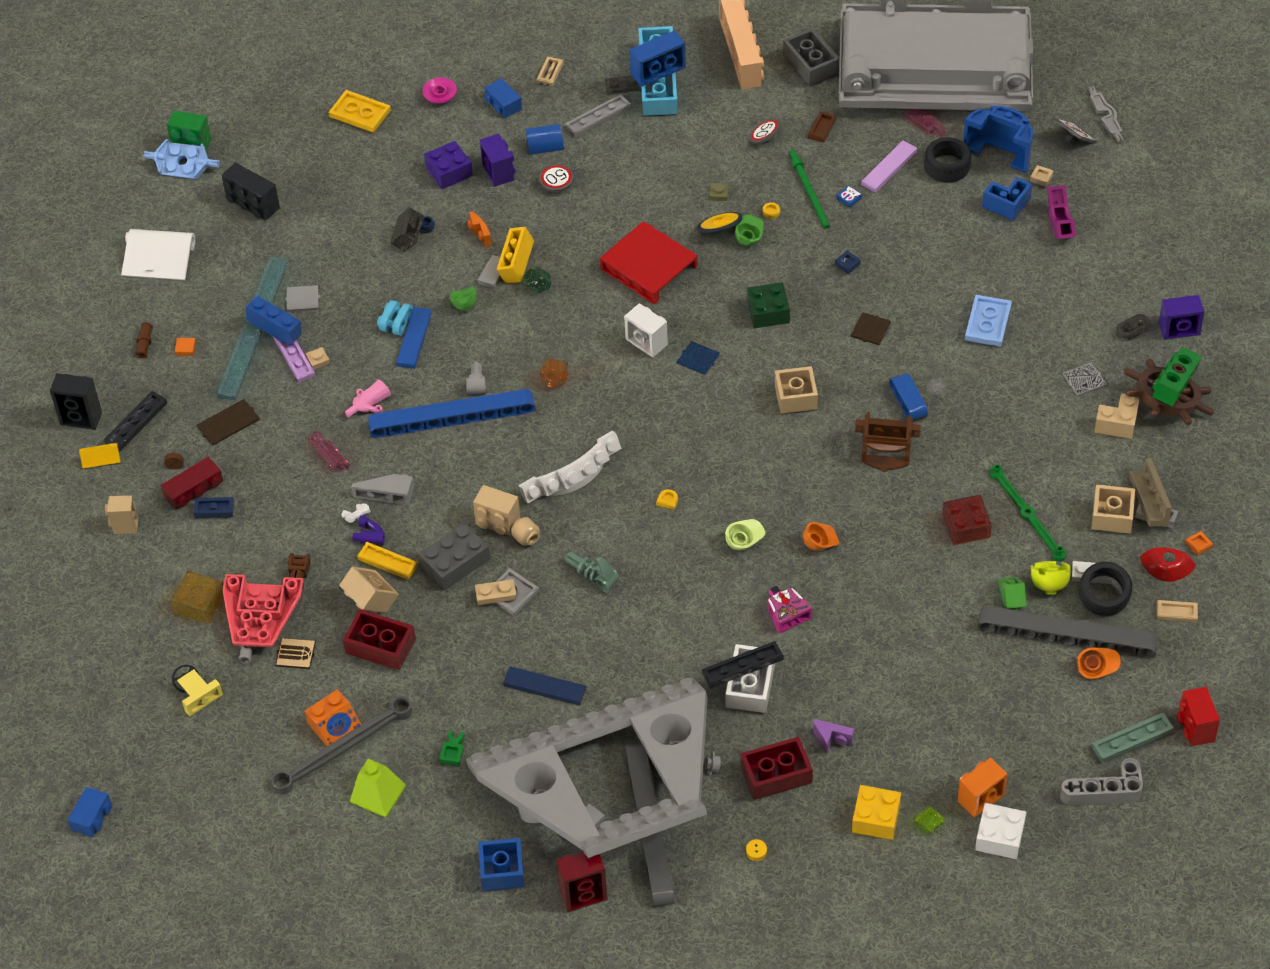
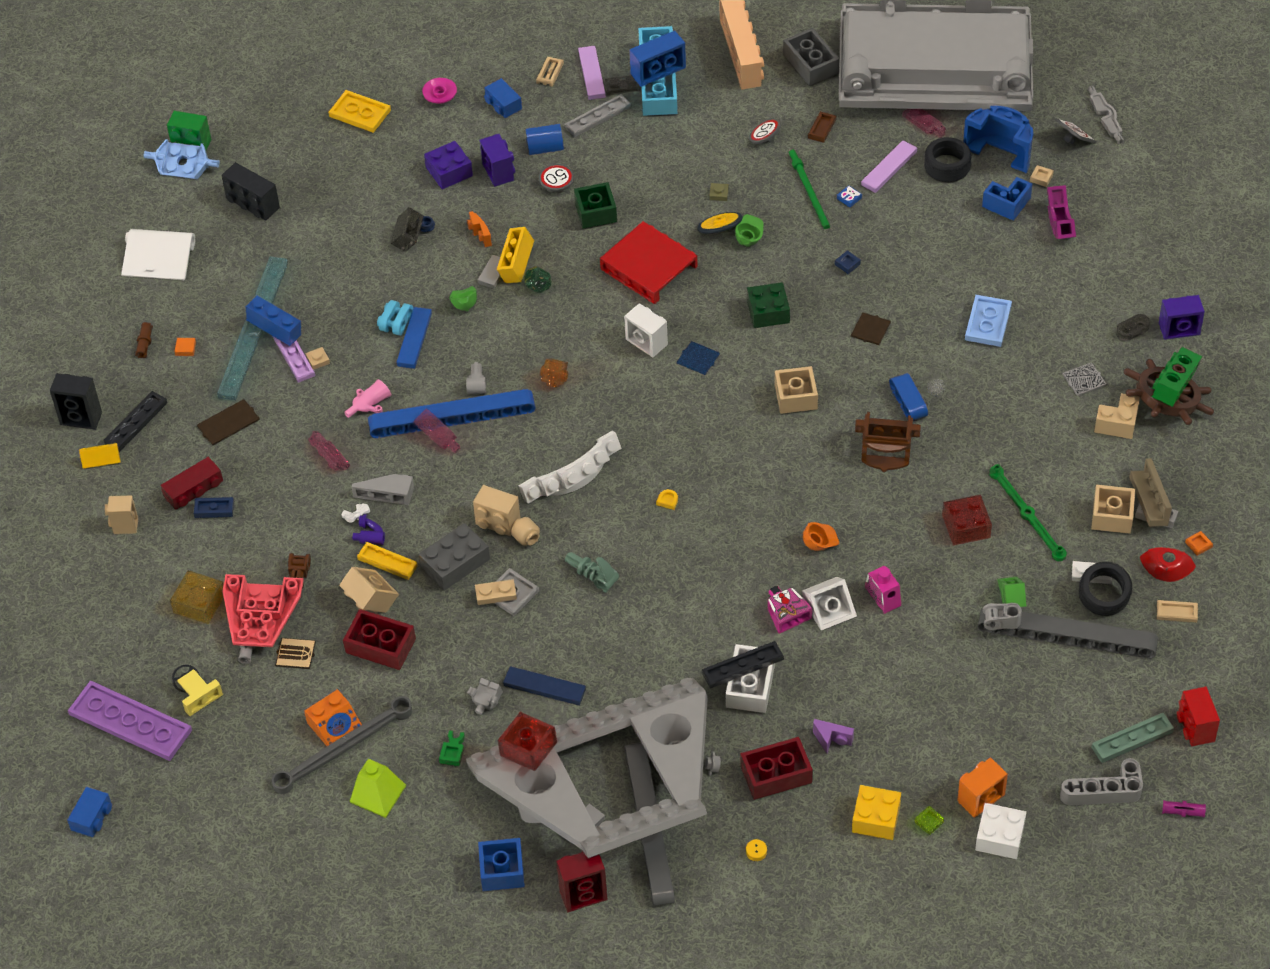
reddish brown tile [164,453,184,469] -> none
light grey piece [285,285,320,312] -> none
yellowish green piece [725,519,765,550] -> none
yellow tile [762,203,780,219] -> none
neon yellow cylinder [1031,561,1071,595] -> none
orange piece [1077,647,1121,679] -> none
none -> medium lavender plate [68,681,192,761]
none -> clear pink hinge [413,408,461,453]
none -> light grey piece [467,678,503,715]
none -> clear red brick [497,712,557,771]
none -> dark green brick [574,182,617,229]
none -> lavender tile [578,46,606,100]
none -> white slope [802,577,857,630]
none -> dark pink torso [865,566,901,614]
none -> light grey piece [983,603,1022,630]
none -> magenta pin [1162,800,1206,817]

